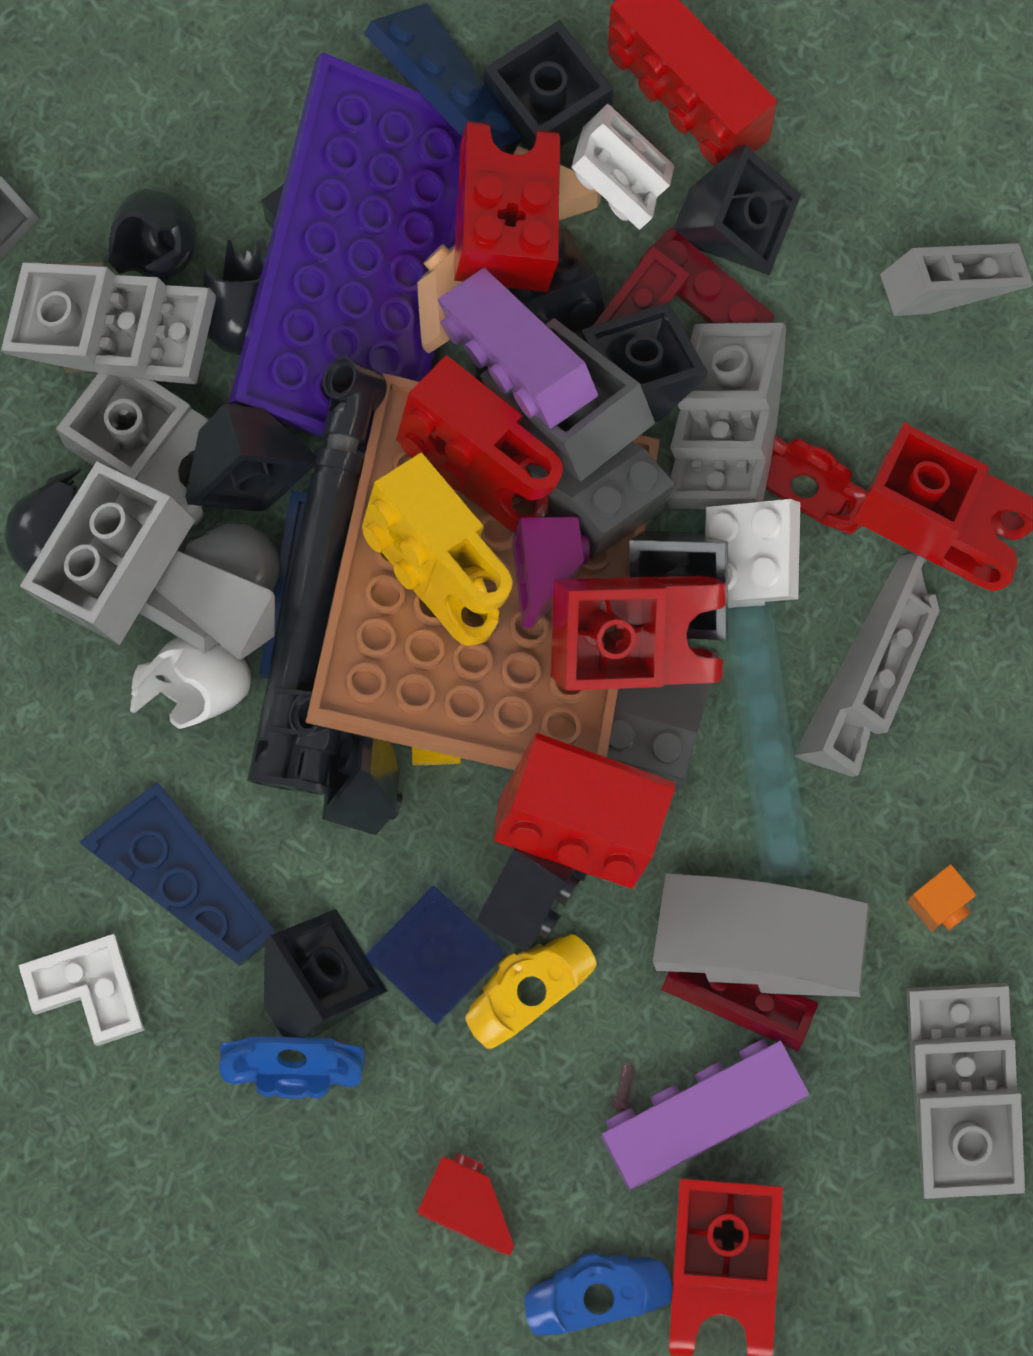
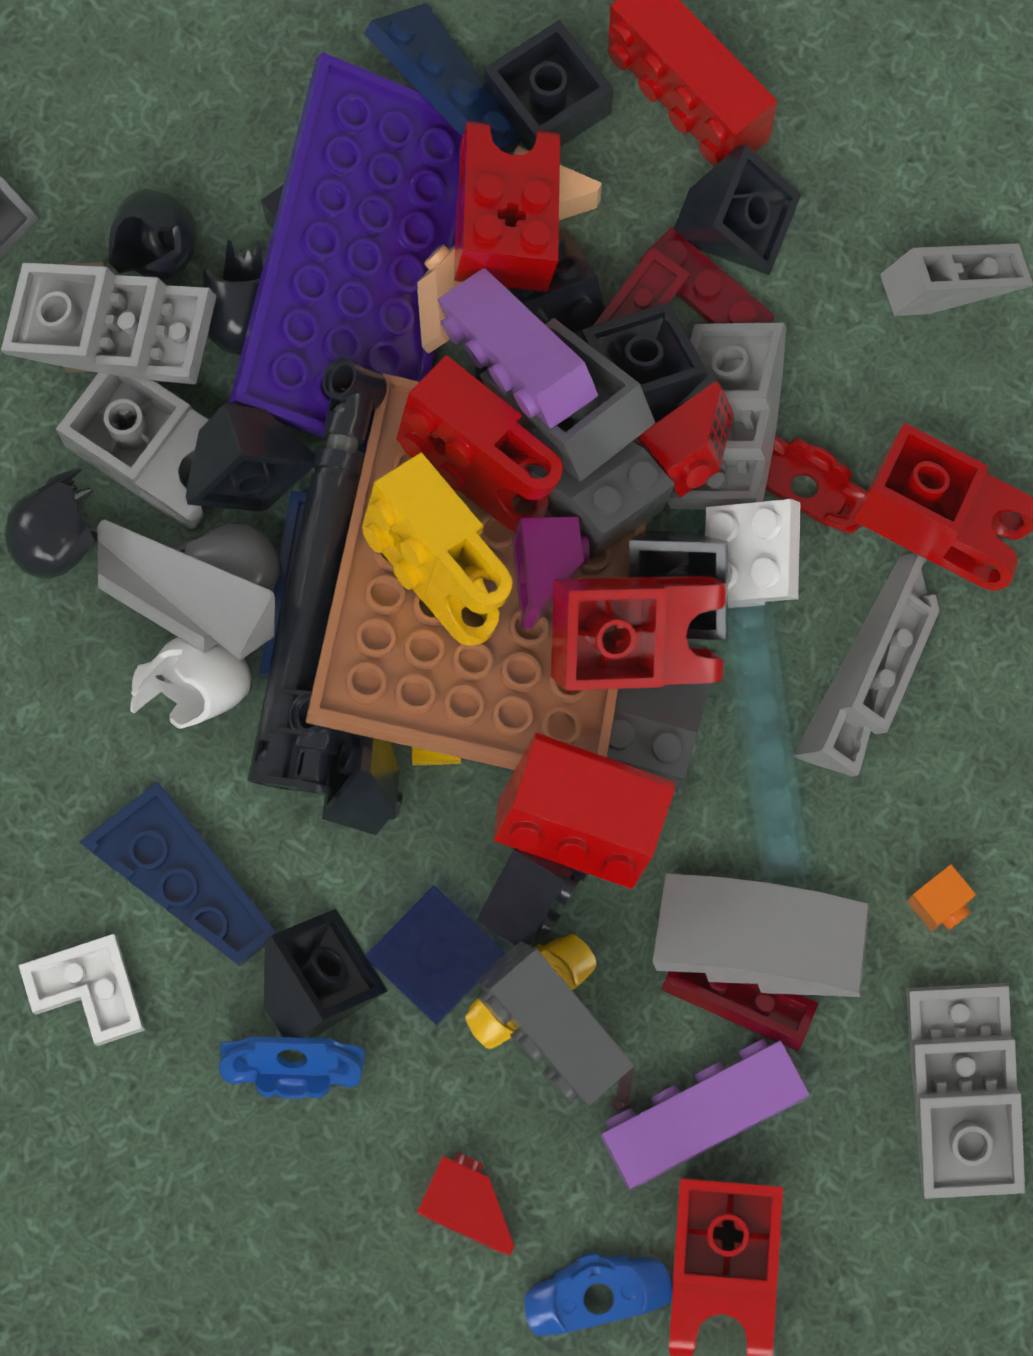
light grey brick [20,461,195,645] -> none
white plate [571,104,674,230] -> none
none -> dark grey brick [476,942,635,1107]
none -> red slope [638,381,734,498]

